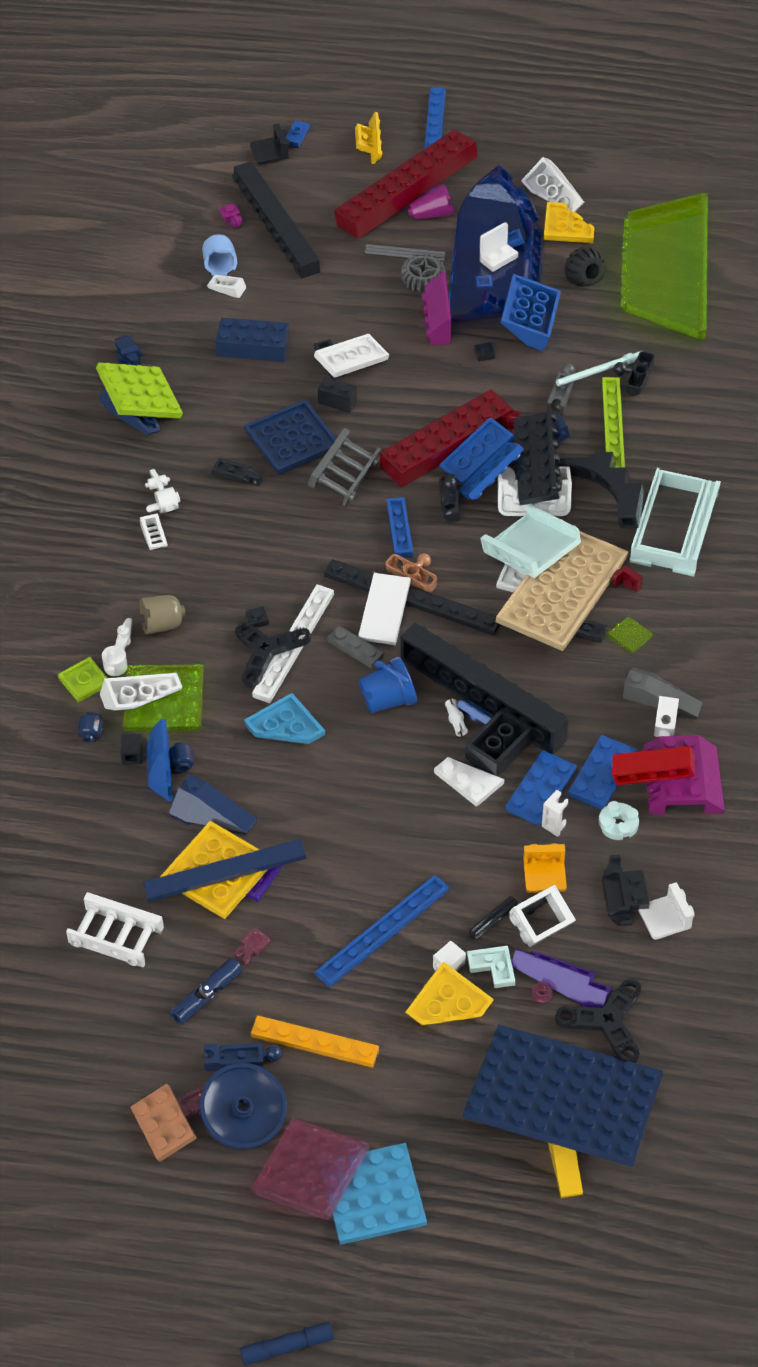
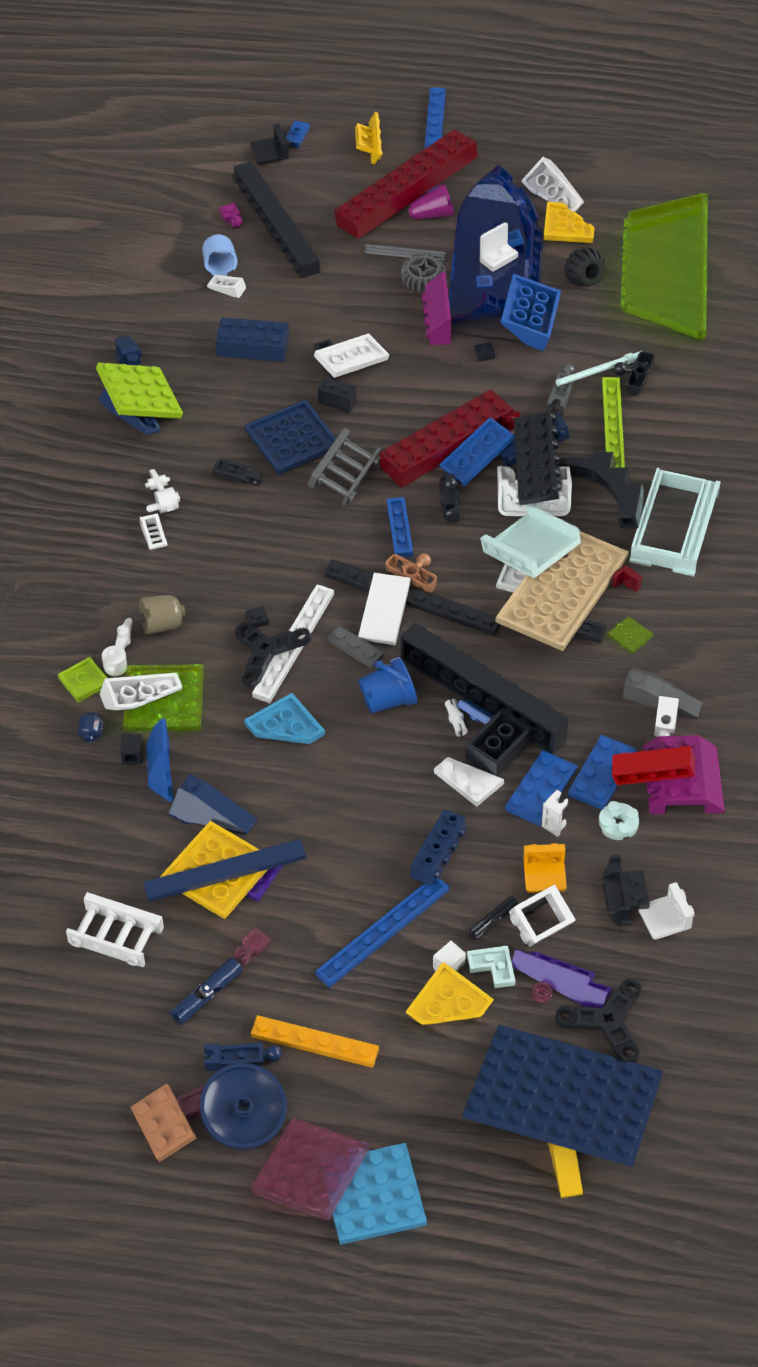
dark blue head [169,742,194,773] -> none
dark blue piece [240,1321,334,1366] -> none
blue plate [458,441,524,500] -> none
none -> dark blue brick [410,809,467,886]

